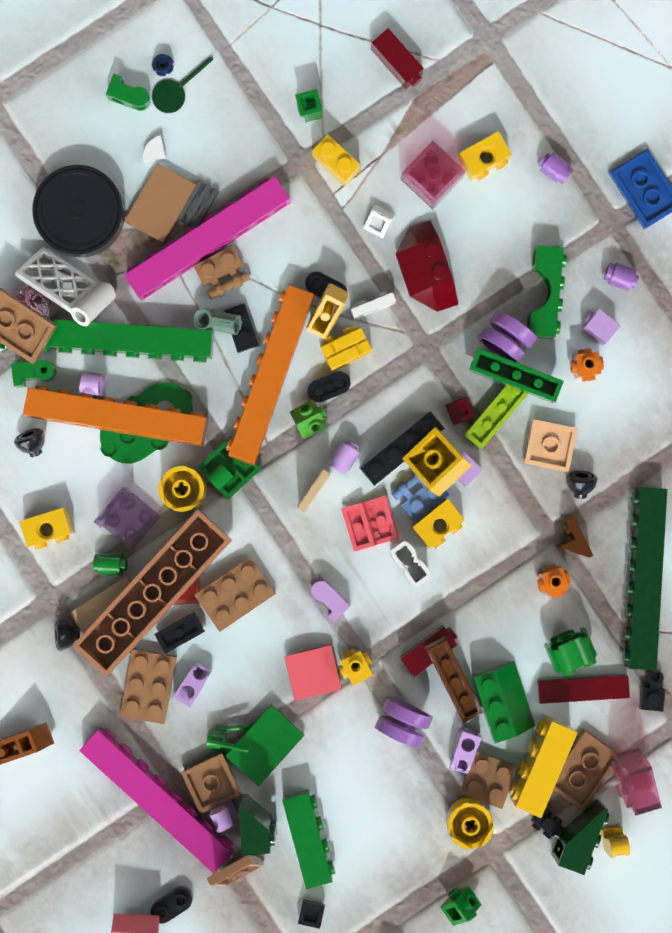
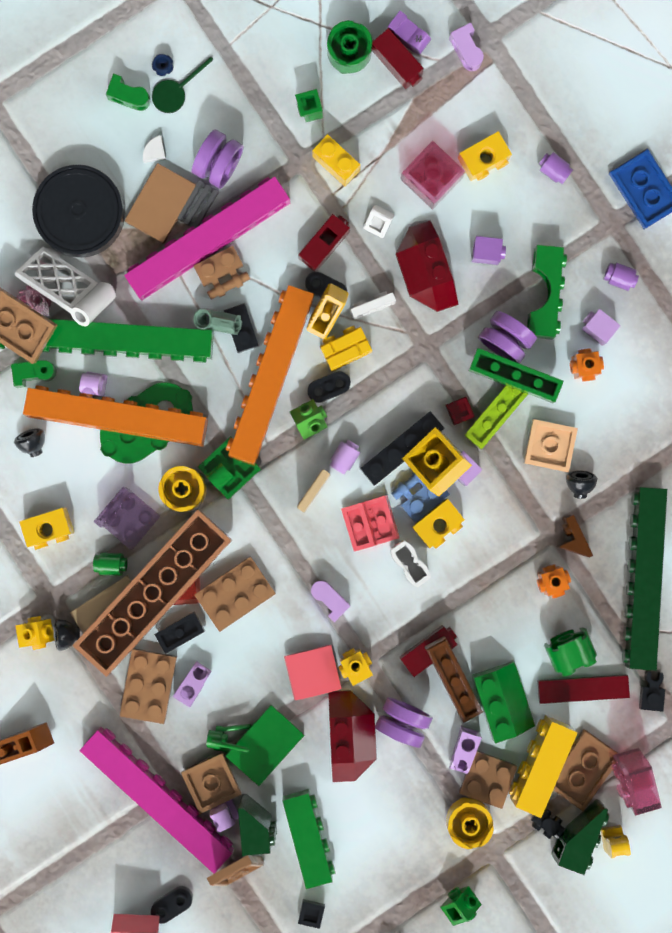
none -> yellow brick [15,616,55,650]
none -> medium lavender wheel [192,129,244,189]
none -> dark red brick [298,214,350,272]
none -> green brick [327,20,372,74]
none -> dark red wedge [328,690,377,782]
none -> medium lavender leg [387,11,431,55]
none -> lavender leg [449,23,484,71]
none -> medium lavender brick [472,236,506,265]

